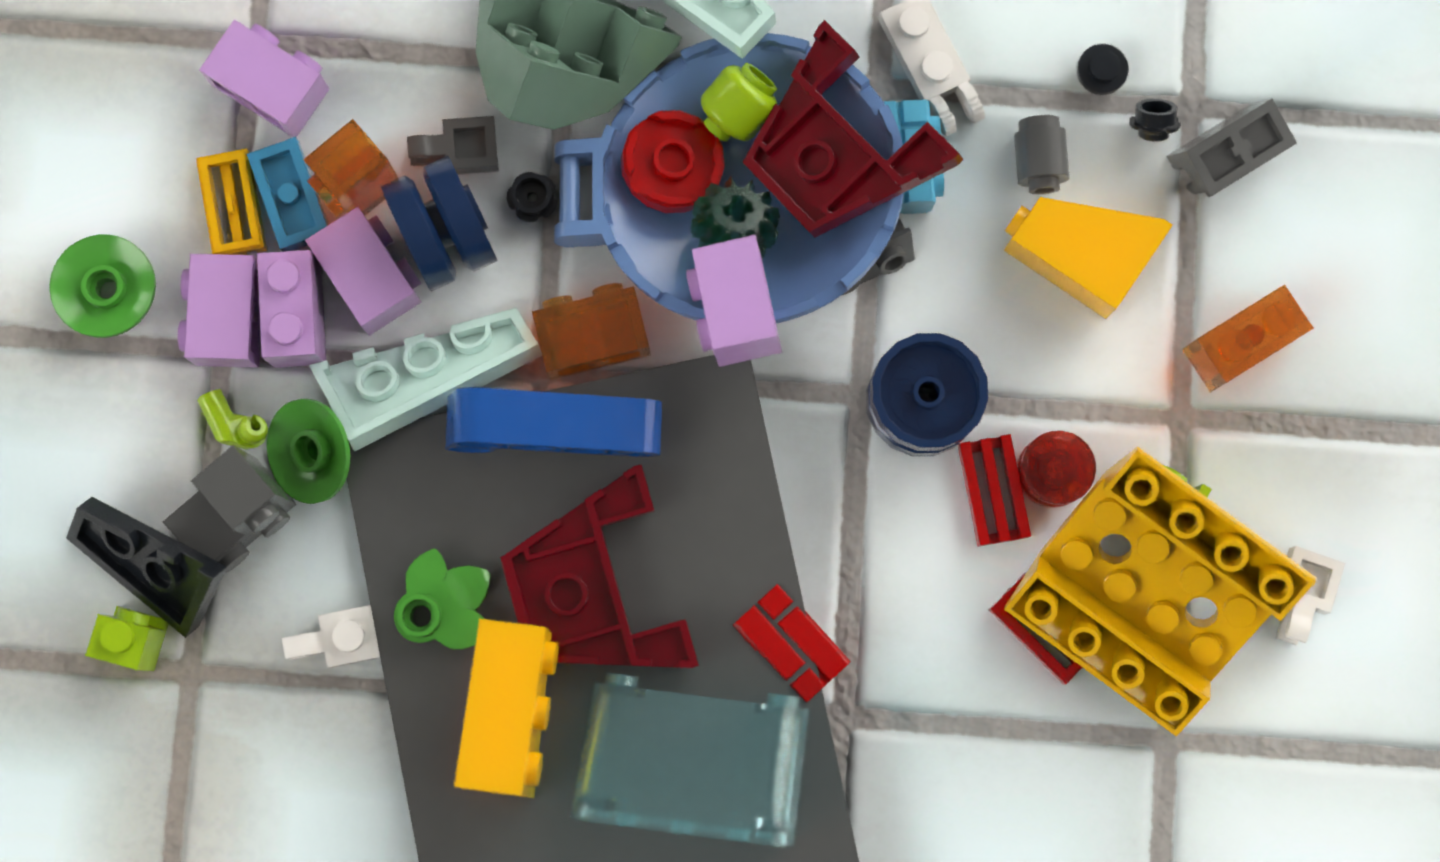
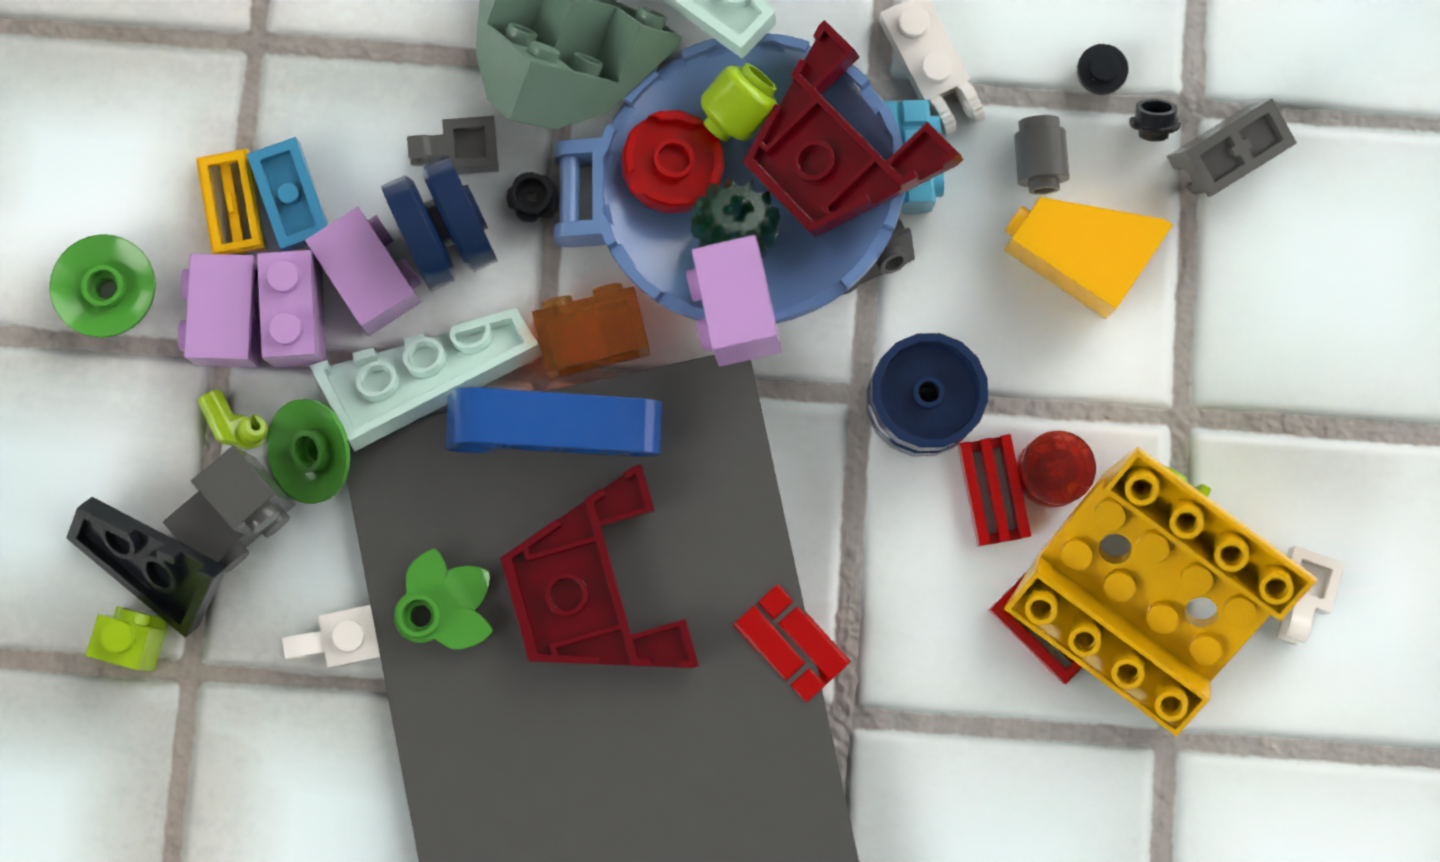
lavender brick [199,19,329,137] -> none
clear orange brick [303,119,398,218] -> none
yellow wedge [454,619,558,798] -> none
clear light blue windscreen [571,673,810,846] -> none
clear orange brick [1182,284,1314,392] -> none

